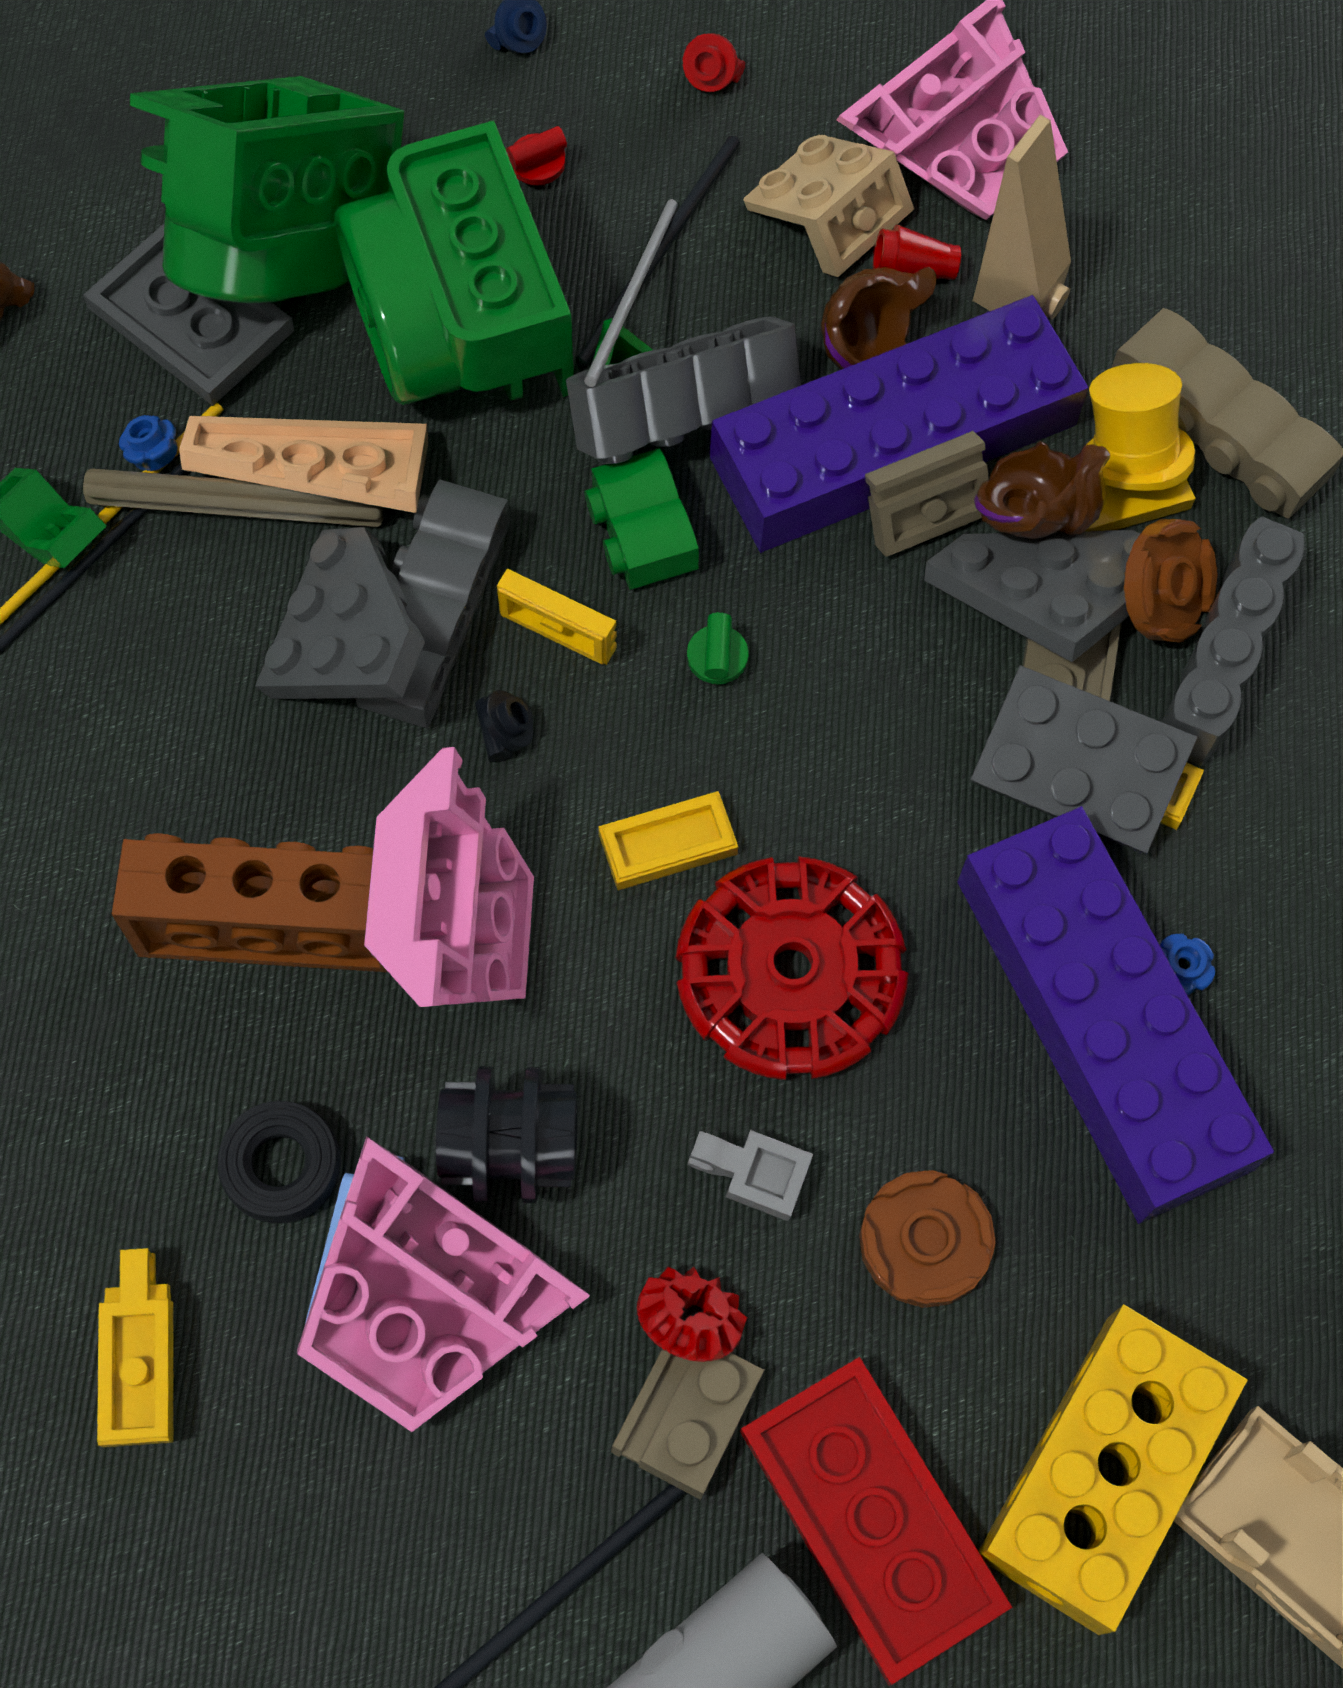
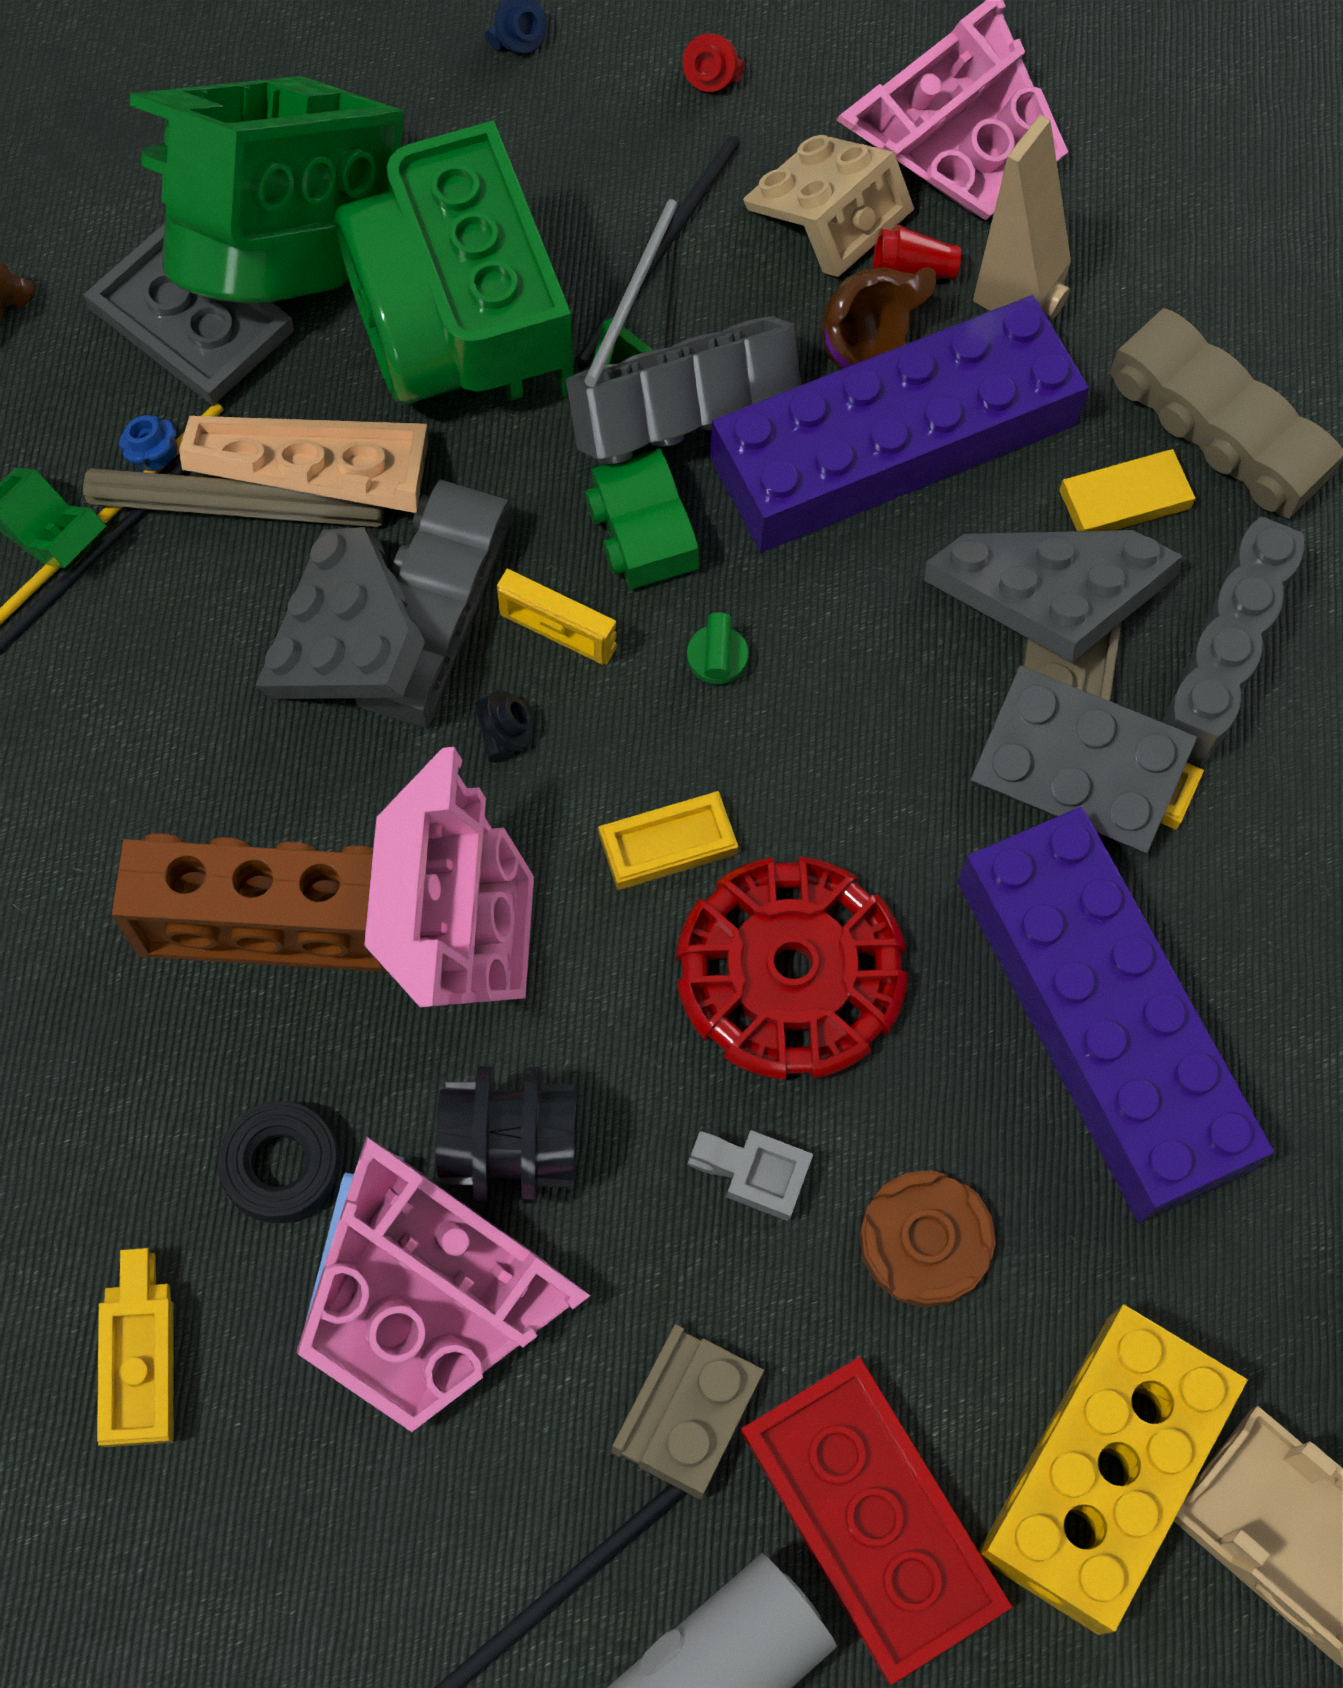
red plate [506,126,567,185] -> none
red gear [637,1267,747,1362] -> none
dark tan plate [865,431,989,557] -> none
reddish brown hair [974,442,1110,539] -> none
yellow piece [1086,363,1195,491] -> none
dark orange tile [1124,519,1217,642] -> none
blue plate [1160,934,1215,995] -> none

